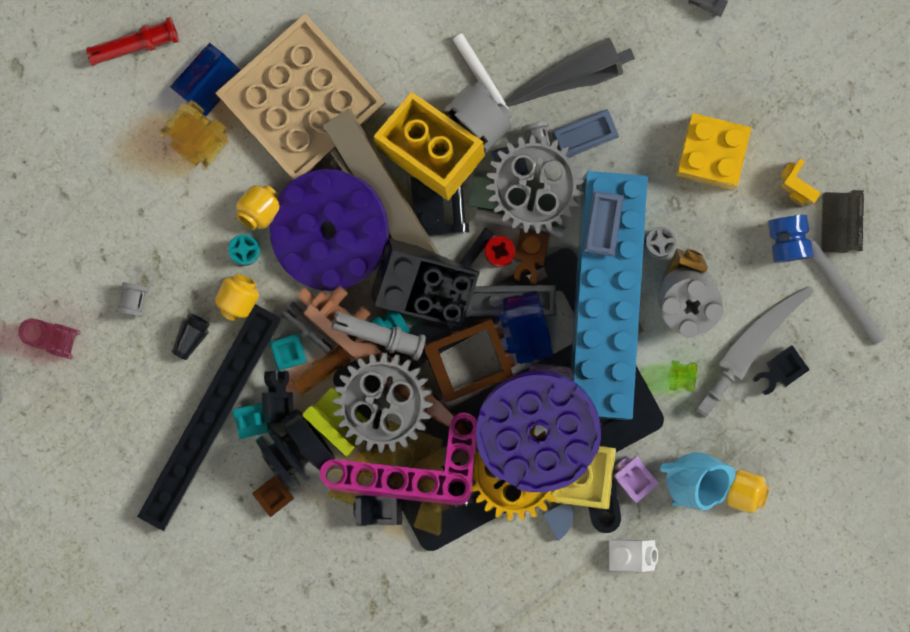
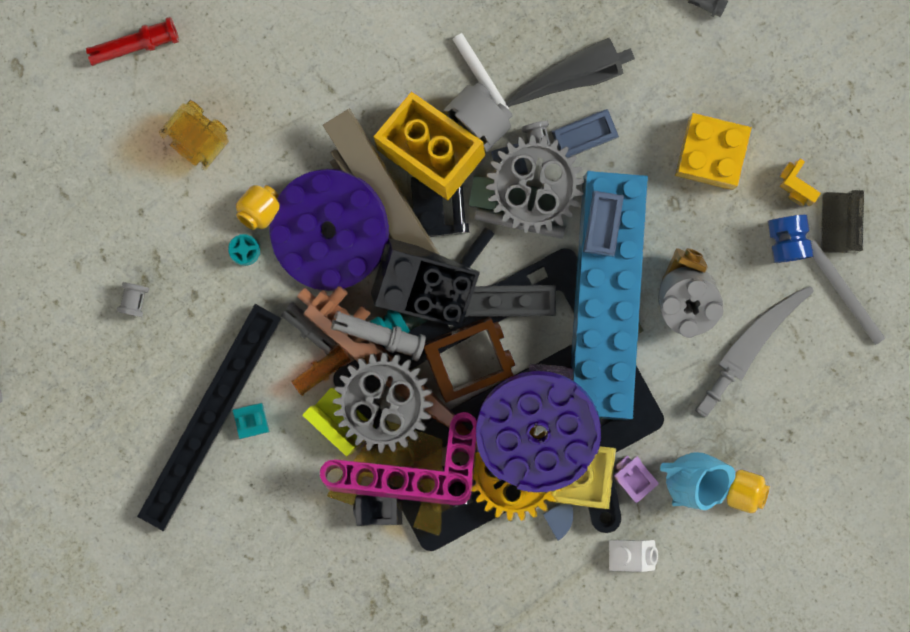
clear pink piece [18,318,81,360] -> none
clear blue panel [170,42,241,117] -> none
black cone [171,313,210,360] -> none
yellow head [215,274,259,321] -> none
tan plate [216,13,386,180] -> none
reddish brown plate [252,475,295,517] -> none
black wheel [256,408,336,490] -> none
black plate [262,371,294,423] -> none
teal tile [269,334,307,371] -> none
red wheel [485,236,515,268] -> none
clear blue brick [499,291,553,364] -> none
reddish brown plate [514,229,551,286] -> none
light grey wheel [644,227,676,259] -> none
clear neon green wheel [669,360,697,392] -> none
black plate [752,345,810,395] -> none

